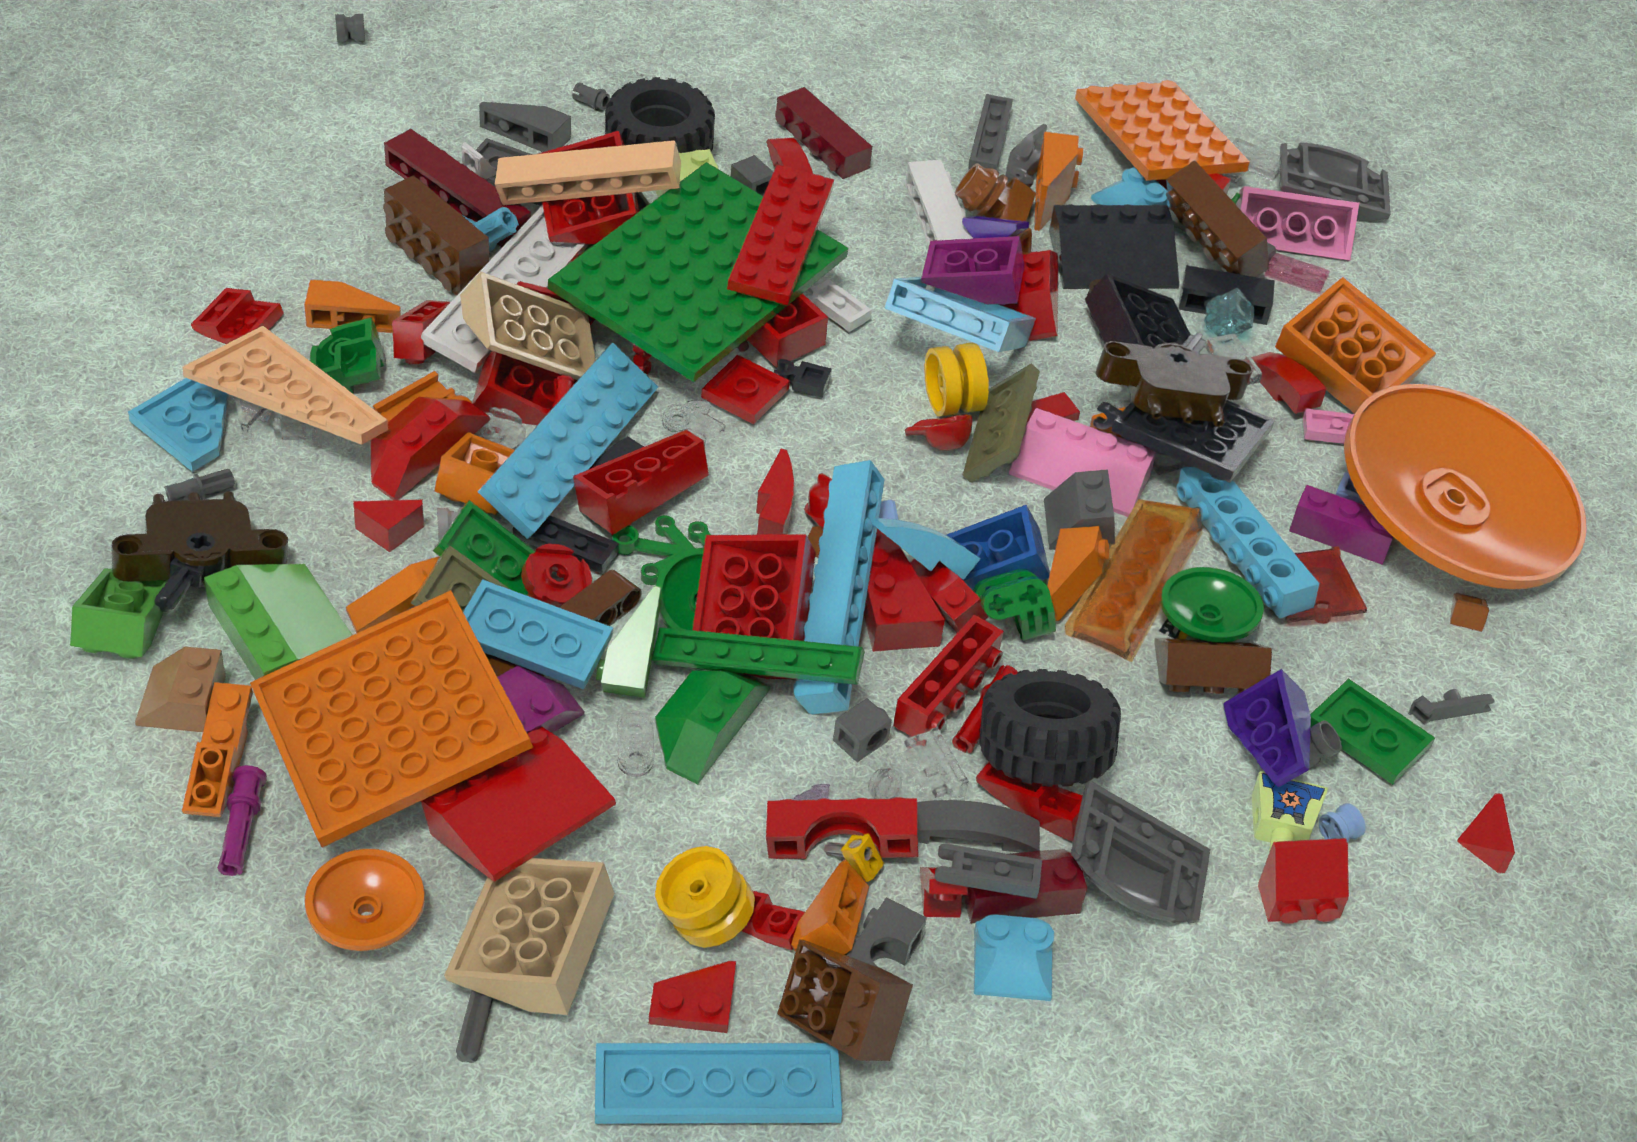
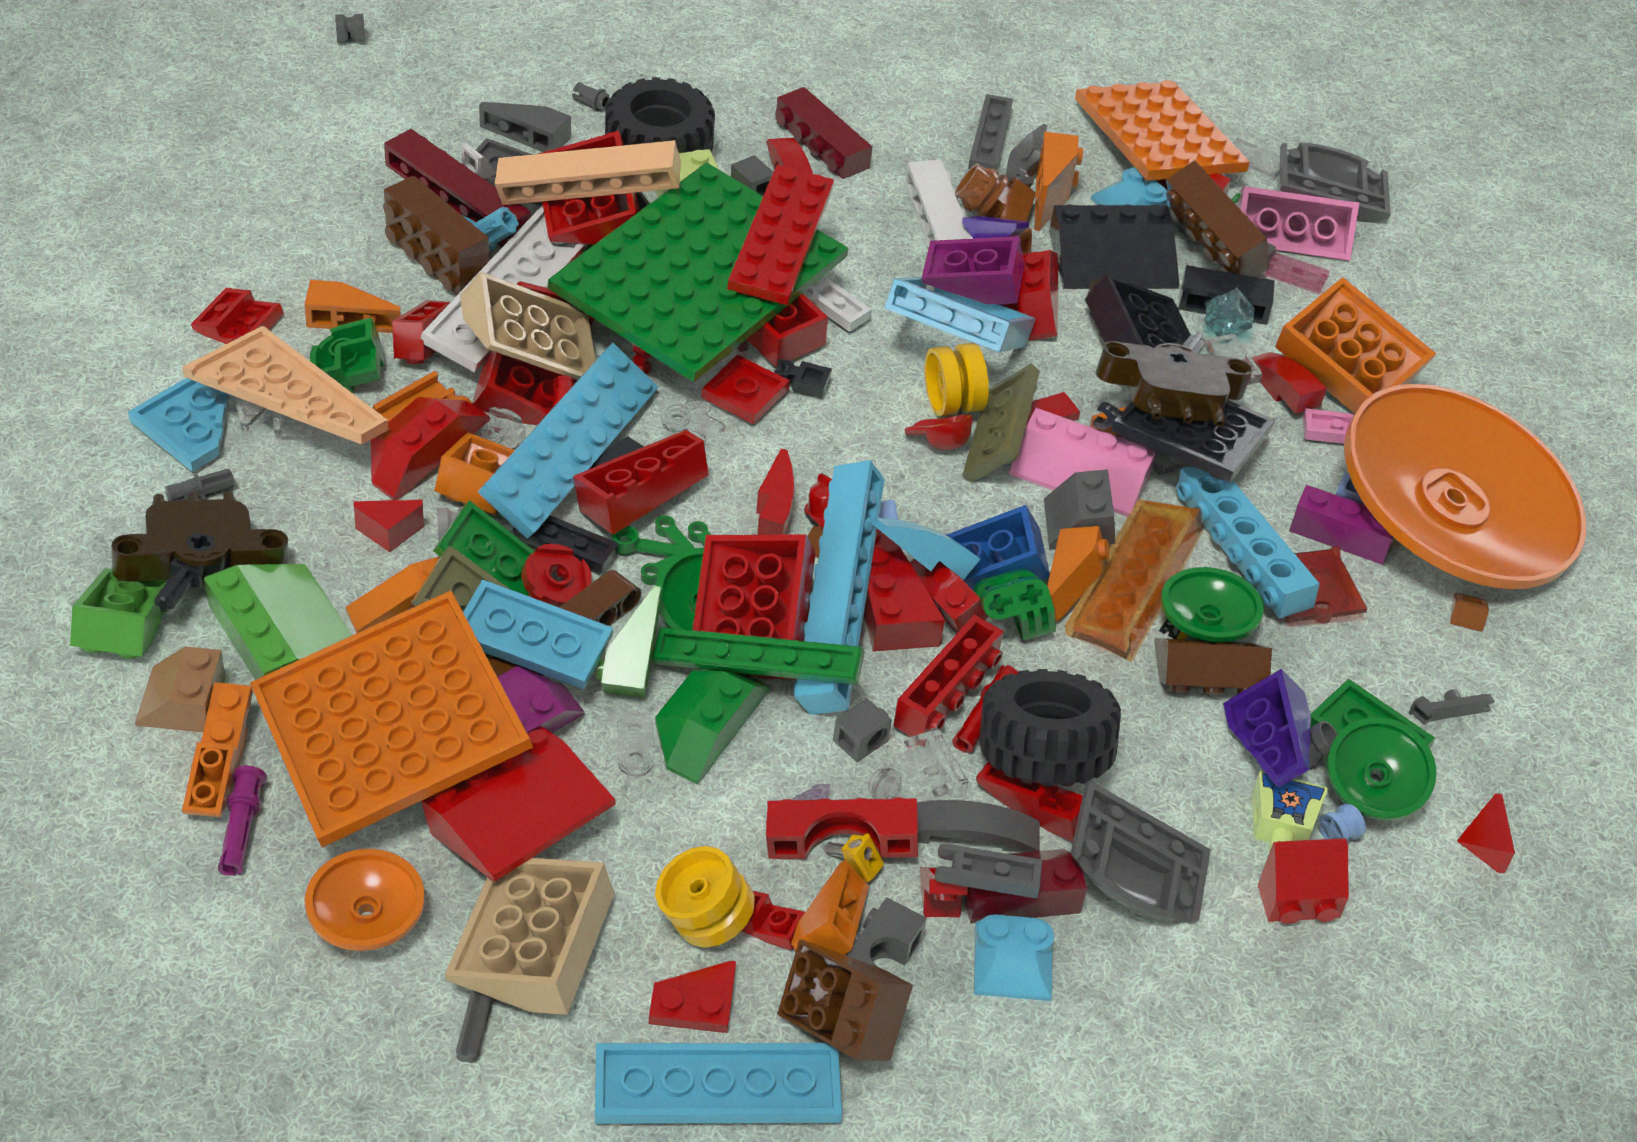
none -> green dish [1327,717,1437,821]

